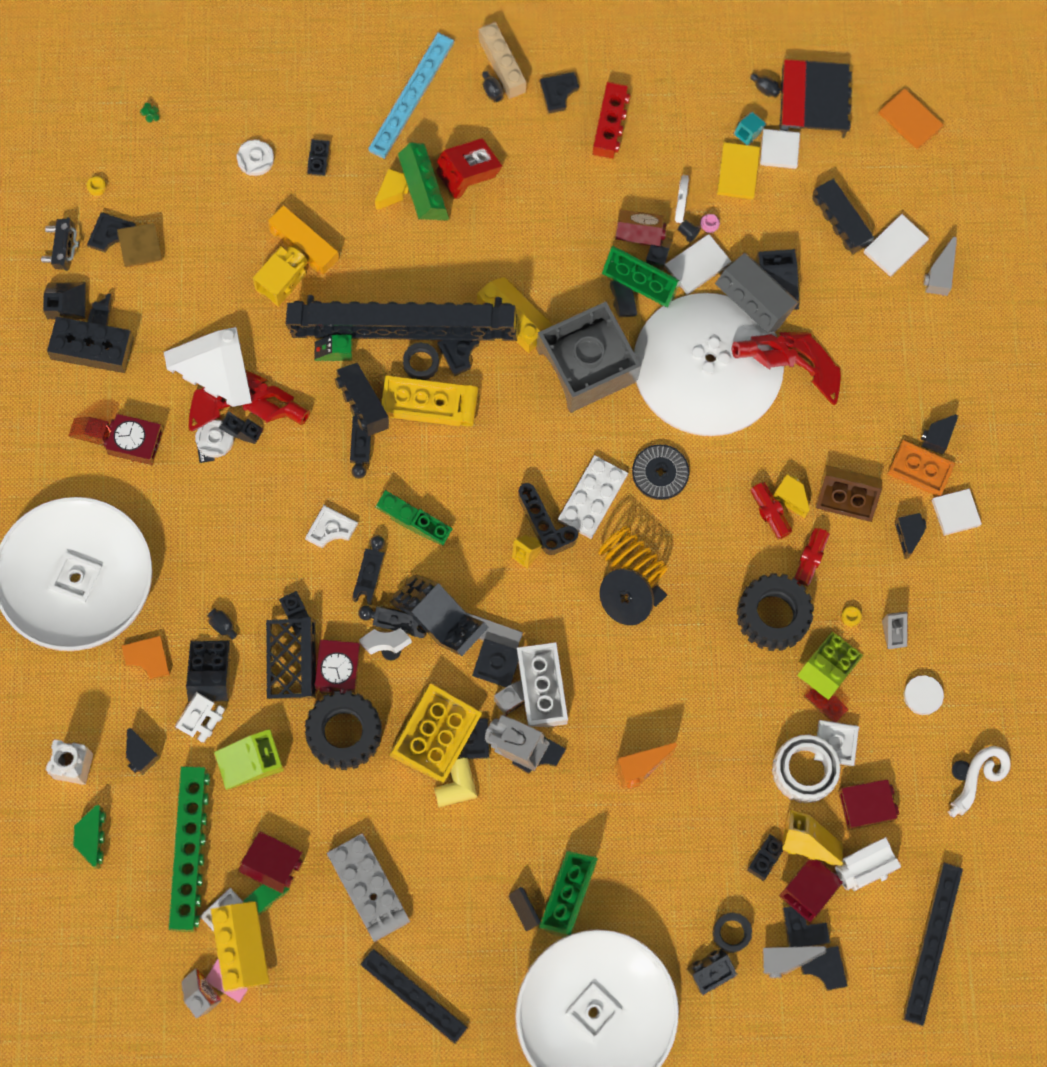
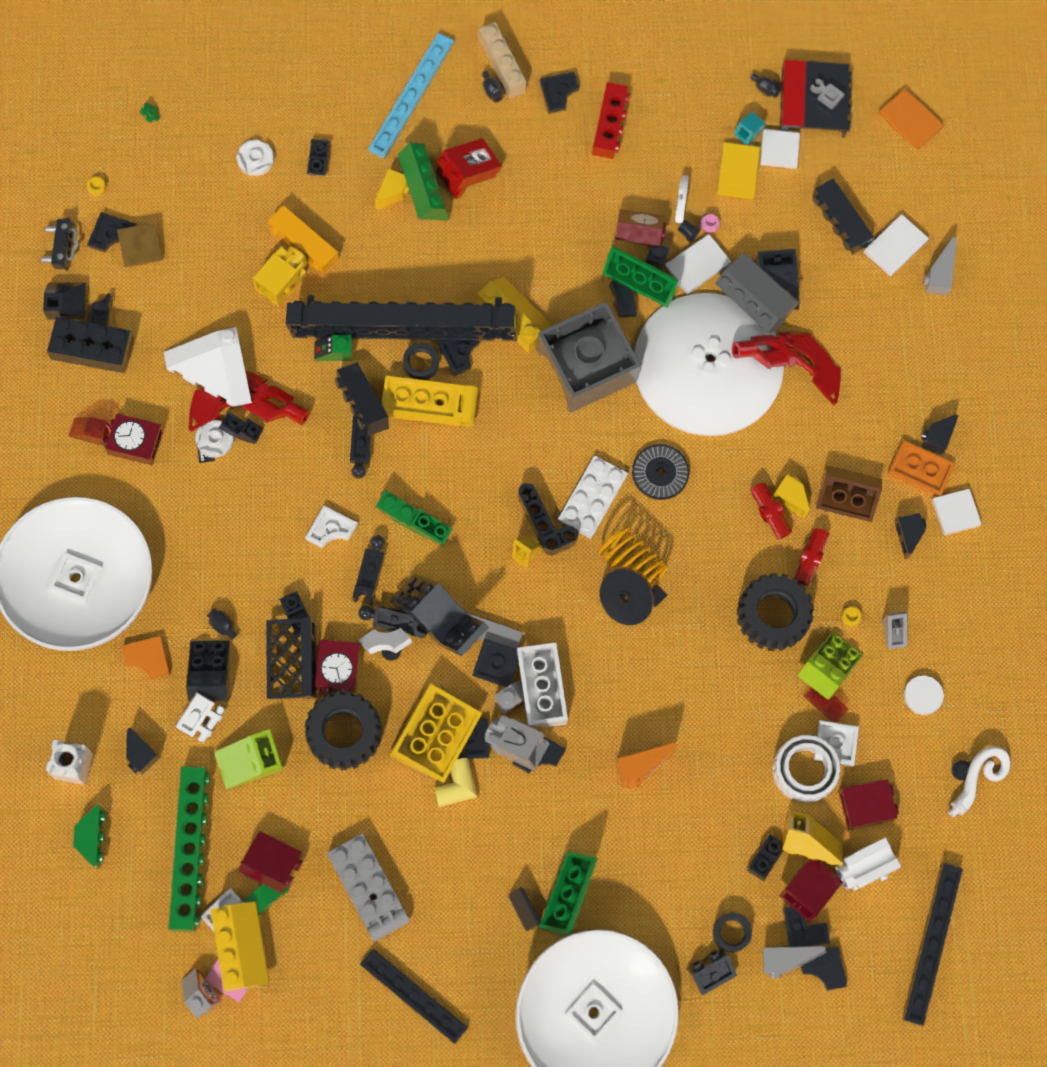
none -> light grey plate [810,79,844,110]

